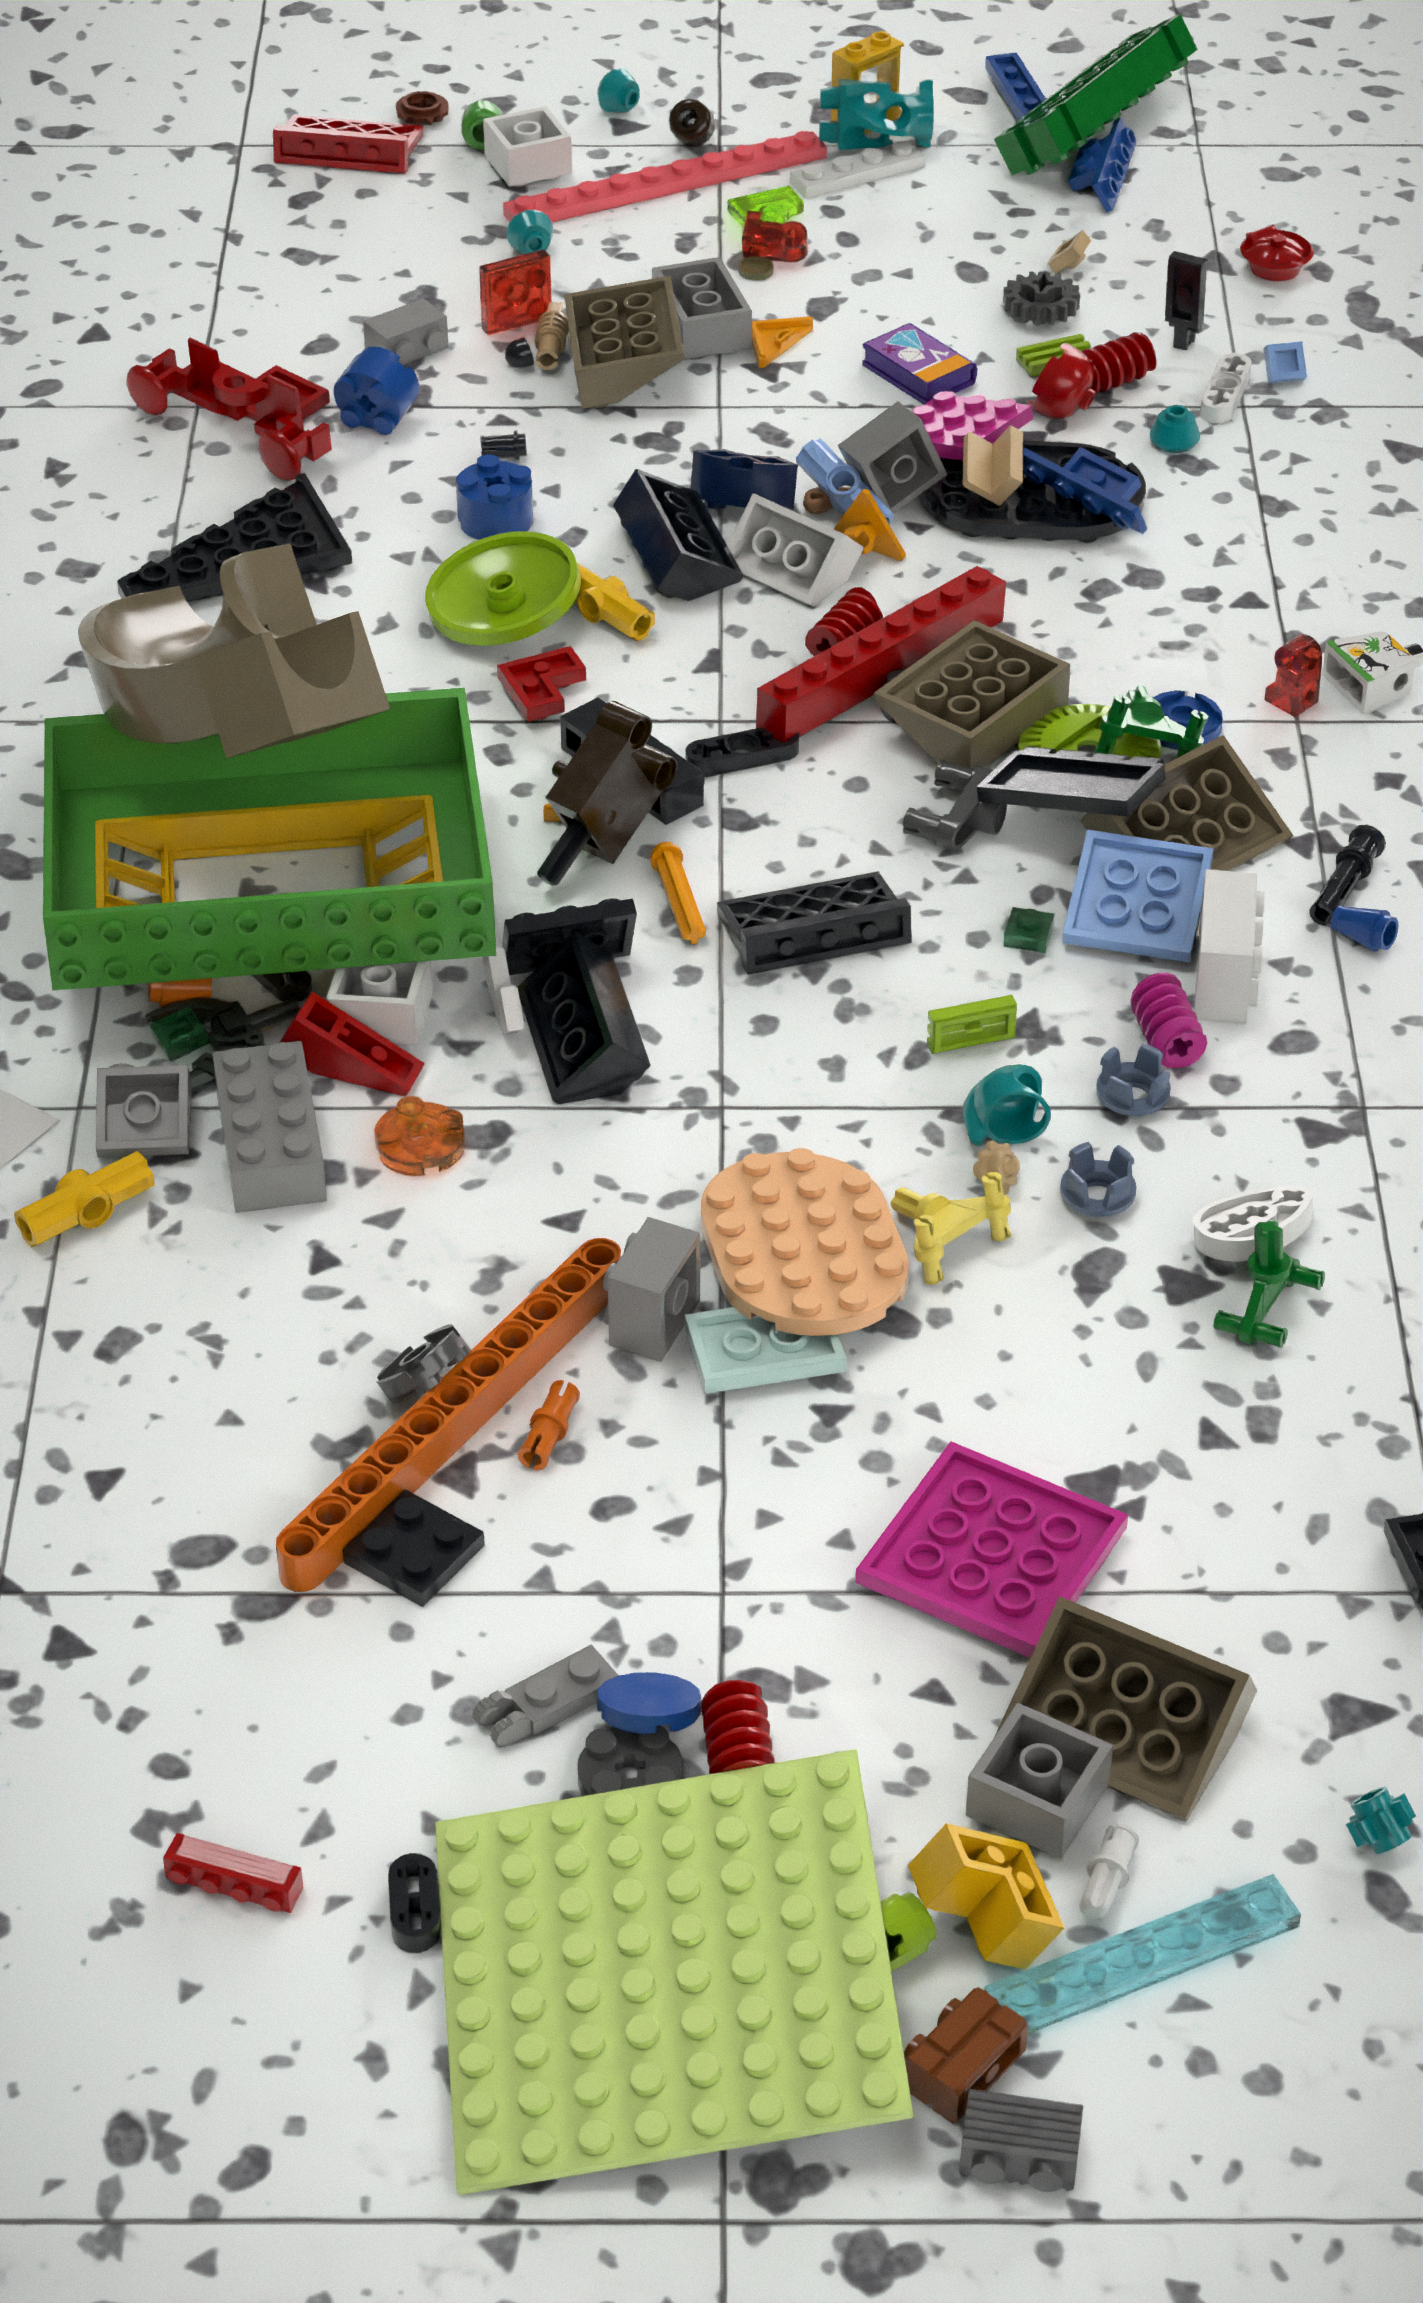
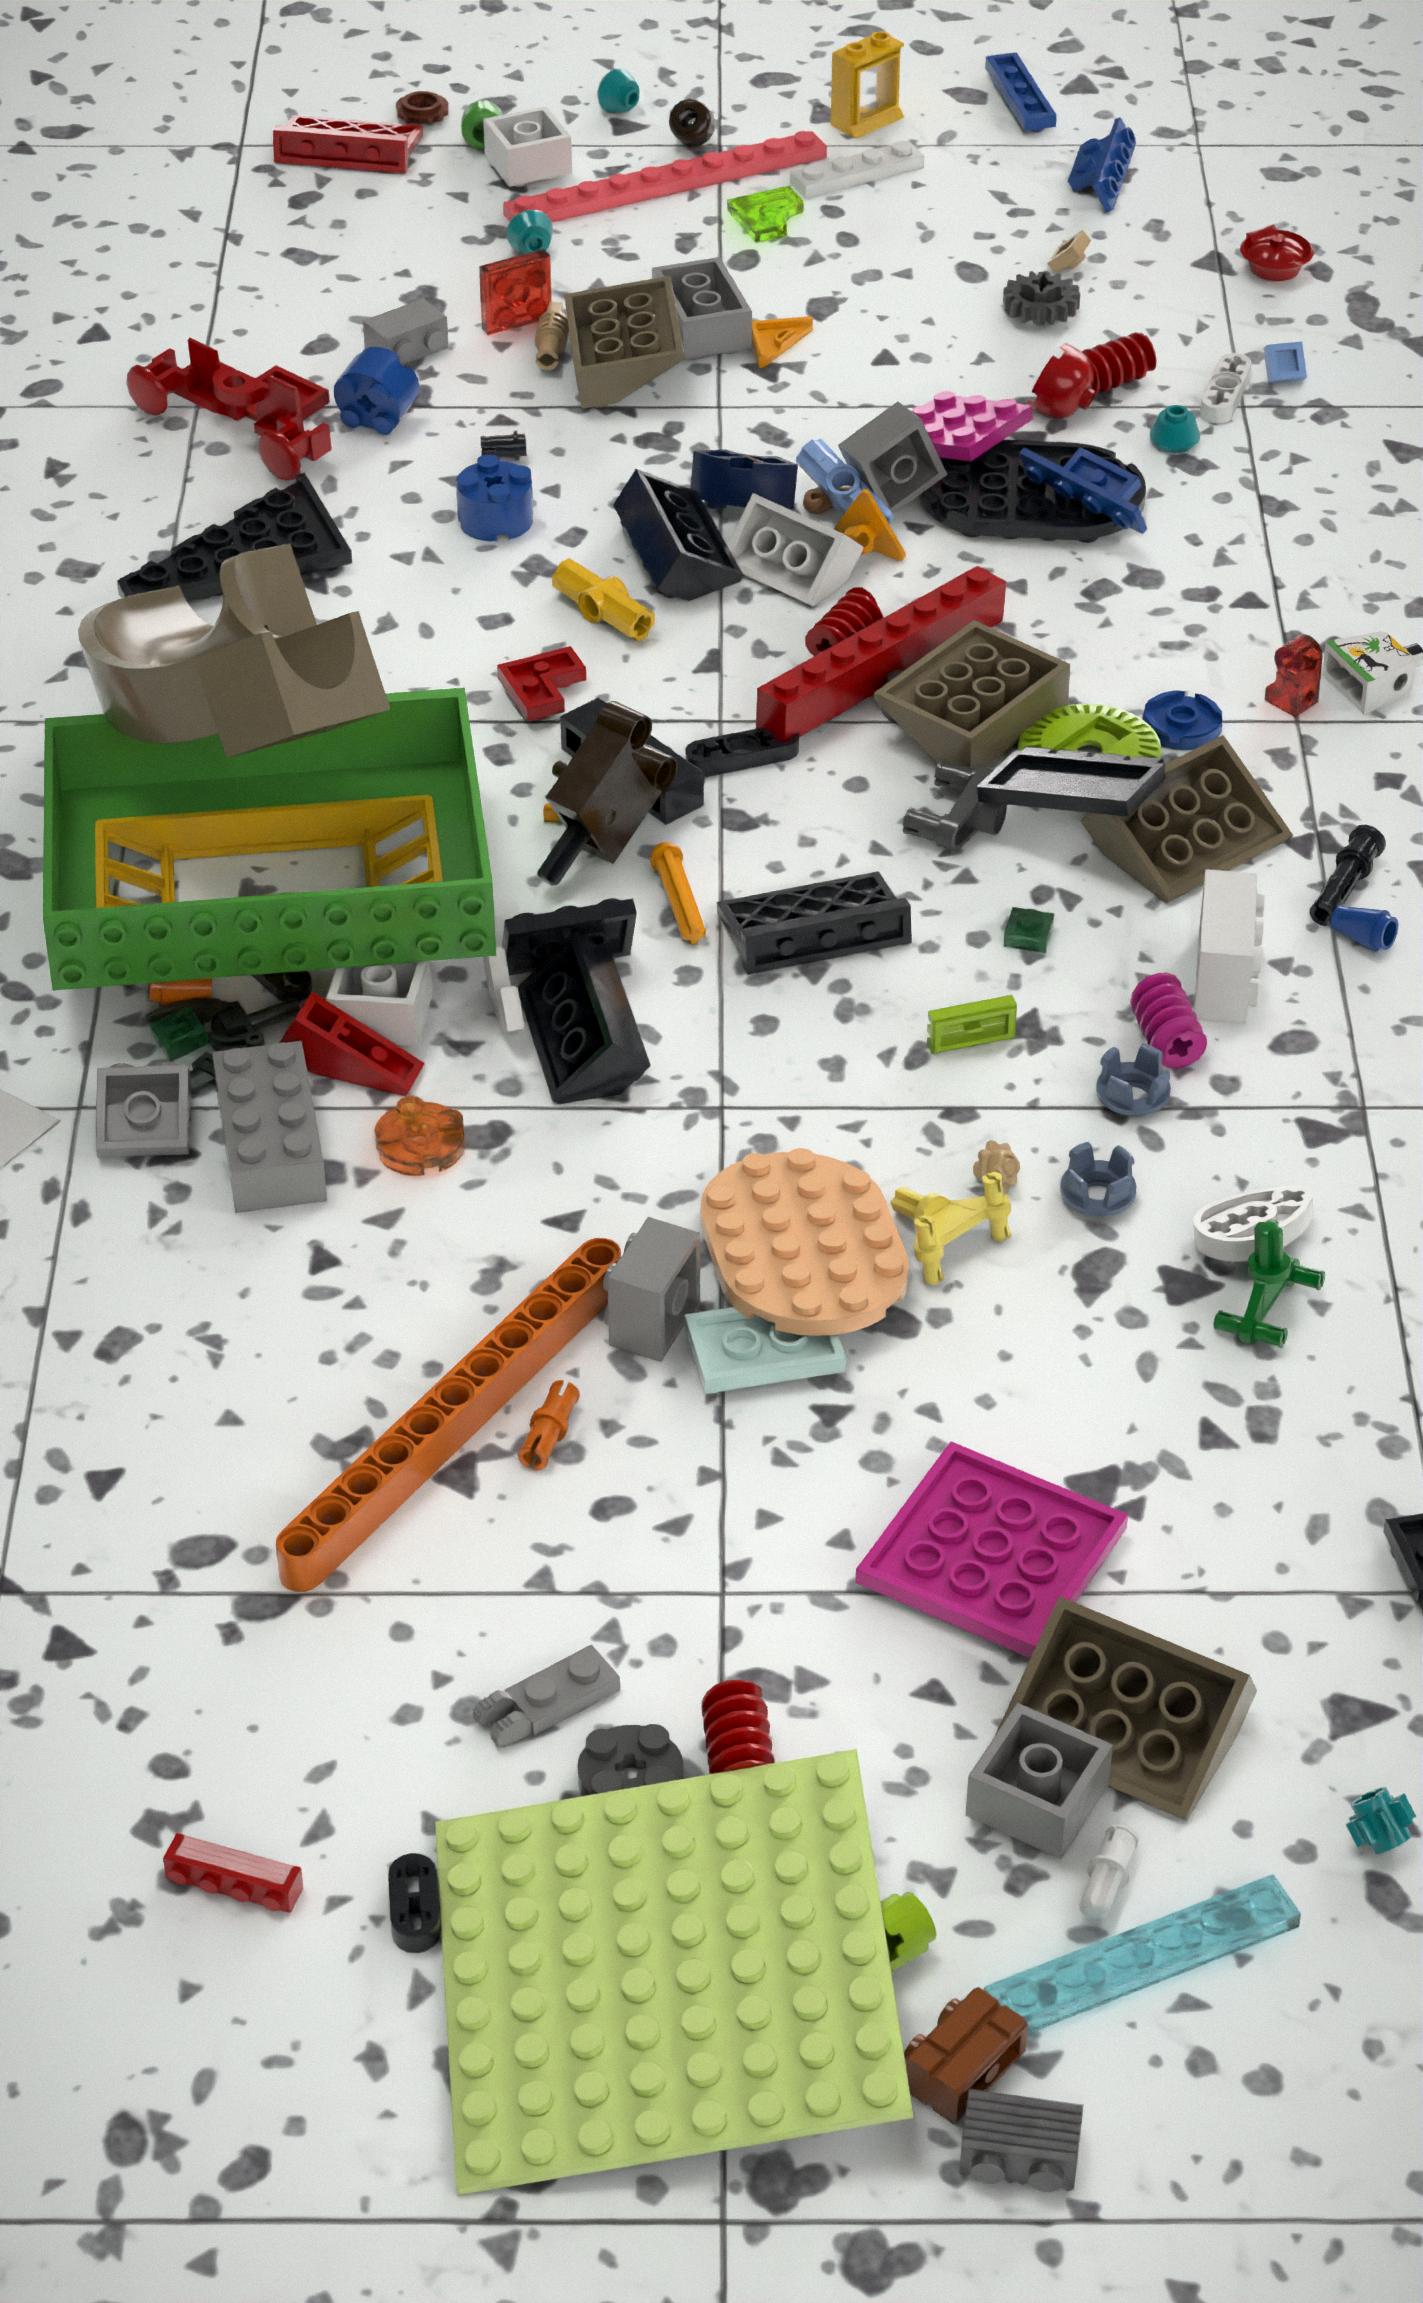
yellow piece [14,1151,155,1247] -> none
black plate [343,1489,485,1607] -> none
dark grey plate [376,1324,471,1404] -> none
lime dish [425,531,581,646] -> none
black hinge [505,337,534,369] -> none
blue tile [597,1672,701,1734] -> none
olive piece [738,256,774,280] -> none
clear red leg [741,210,809,263] -> none
teal hips [819,79,934,150] -> none
piece [862,323,978,405] -> none
yellow brick [907,1823,1065,1970] -> none
tan panel [963,425,1023,506] -> none
teal piece [963,1064,1051,1146] -> none
green brick [994,14,1198,175] -> none
lime tile [1016,333,1092,377] -> none
light blue plate [1062,830,1214,963] -> none
green axle [1095,685,1208,759] -> none
black hinge [1165,251,1207,350] -> none

